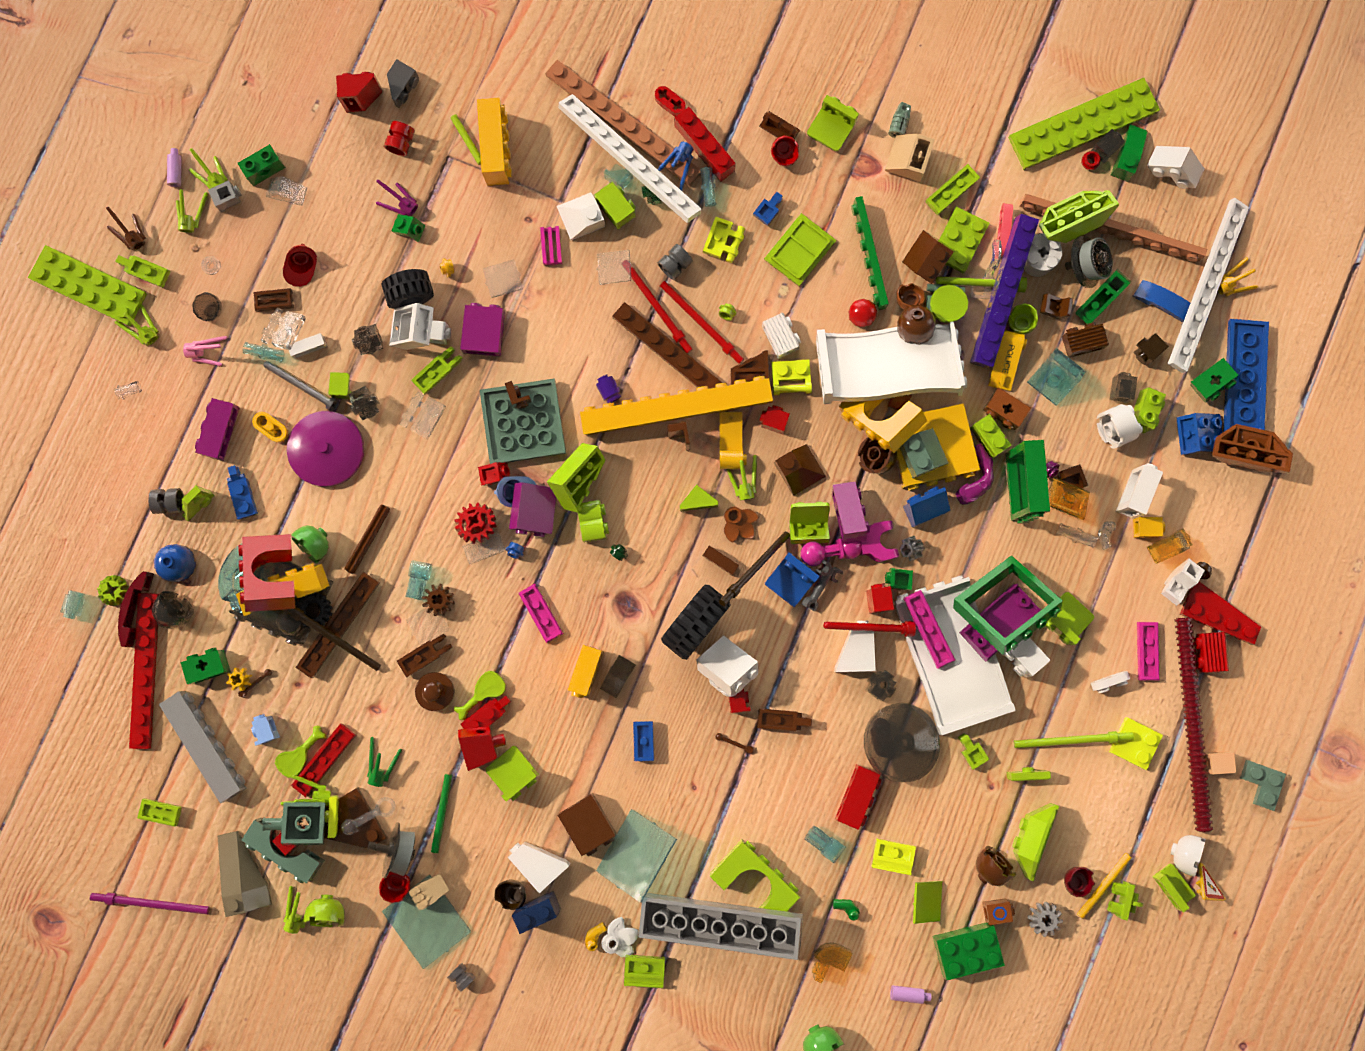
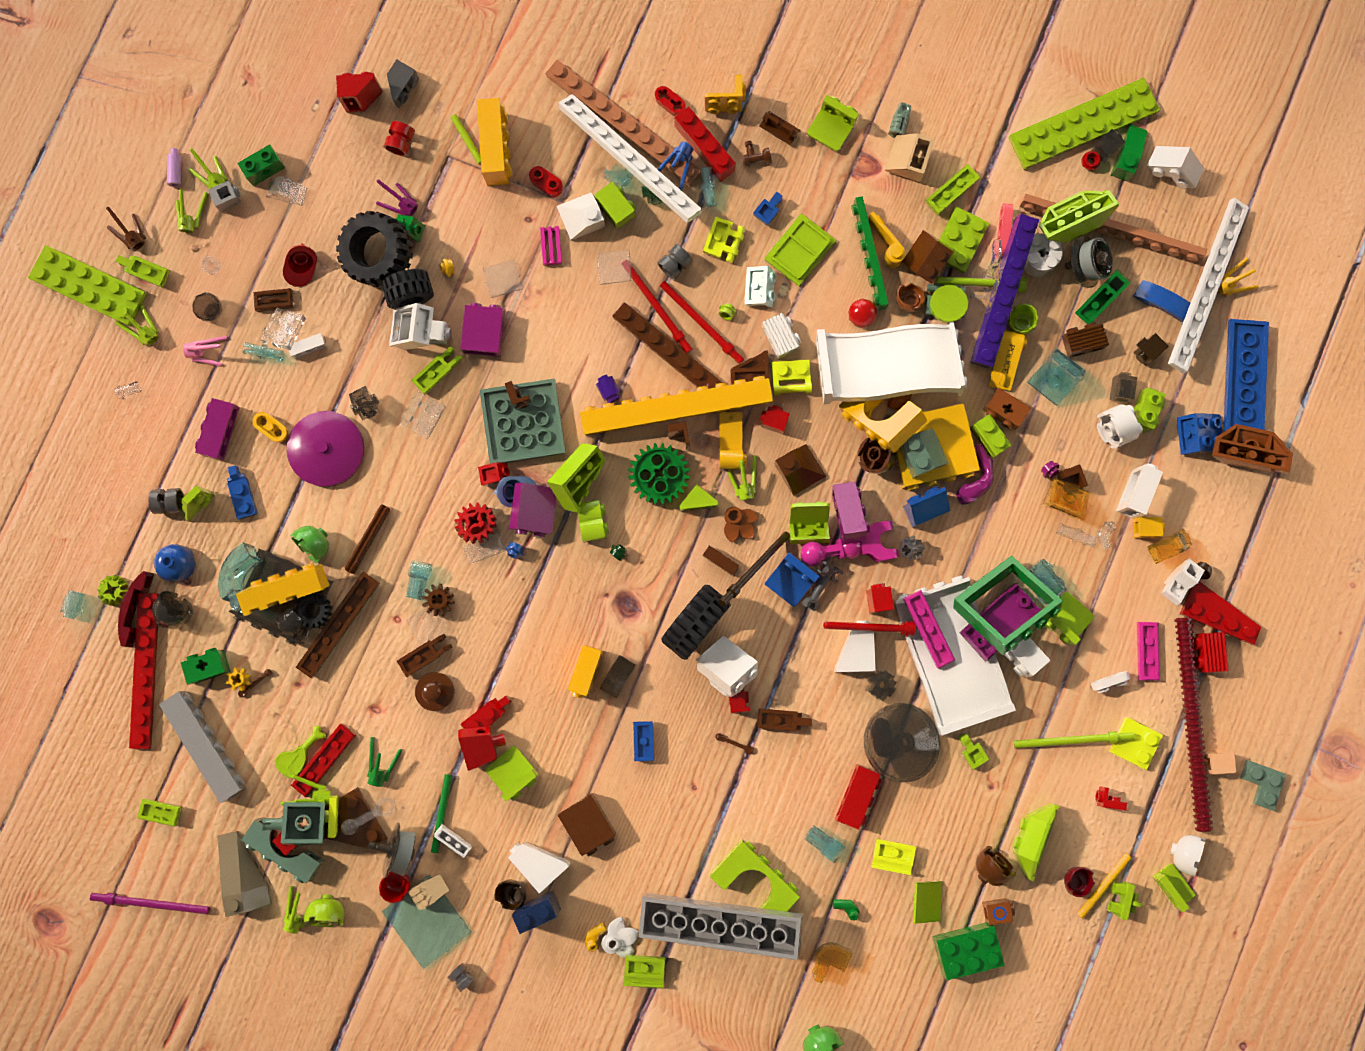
arch [238,534,295,612] -> none
light blue brick [251,714,280,746] -> none
flat silver bar [263,361,338,411] -> none
dark brown bar [283,607,381,671] -> none
lime panel [328,372,353,399] -> none
clear smoke brick [352,324,383,355] -> none
lime piece [454,670,506,720] -> none
dark pink tile [518,584,564,643] -> none
clear light blue piece [596,809,677,903] -> none
red hair [771,135,799,166] -> none
green bracket [885,568,913,590] -> none
lavender cylinder [890,985,931,1004] -> none
reddish brown cylinder [897,305,936,344] -> none
green window [1005,440,1050,524] -> none
lime plate [1007,767,1051,781] -> none
light grey gear [1028,902,1063,937] -> none
reddish brown bracket [1040,294,1073,319] -> none
green brick [1190,358,1238,403] -> none
piece [1196,862,1225,901] -> none
none -> black tyre [336,211,413,287]
none -> white piece [434,824,472,858]
none -> red plate [529,166,563,197]
none -> green gear [628,443,690,505]
none -> yellow bracket [705,74,746,114]
none -> reddish brown piece [744,141,772,166]
none -> light aqua bracket [745,266,776,307]
none -> yellow door [868,212,905,269]
none -> clear light blue brick [1027,559,1067,605]
none -> red bracket [1095,786,1127,811]

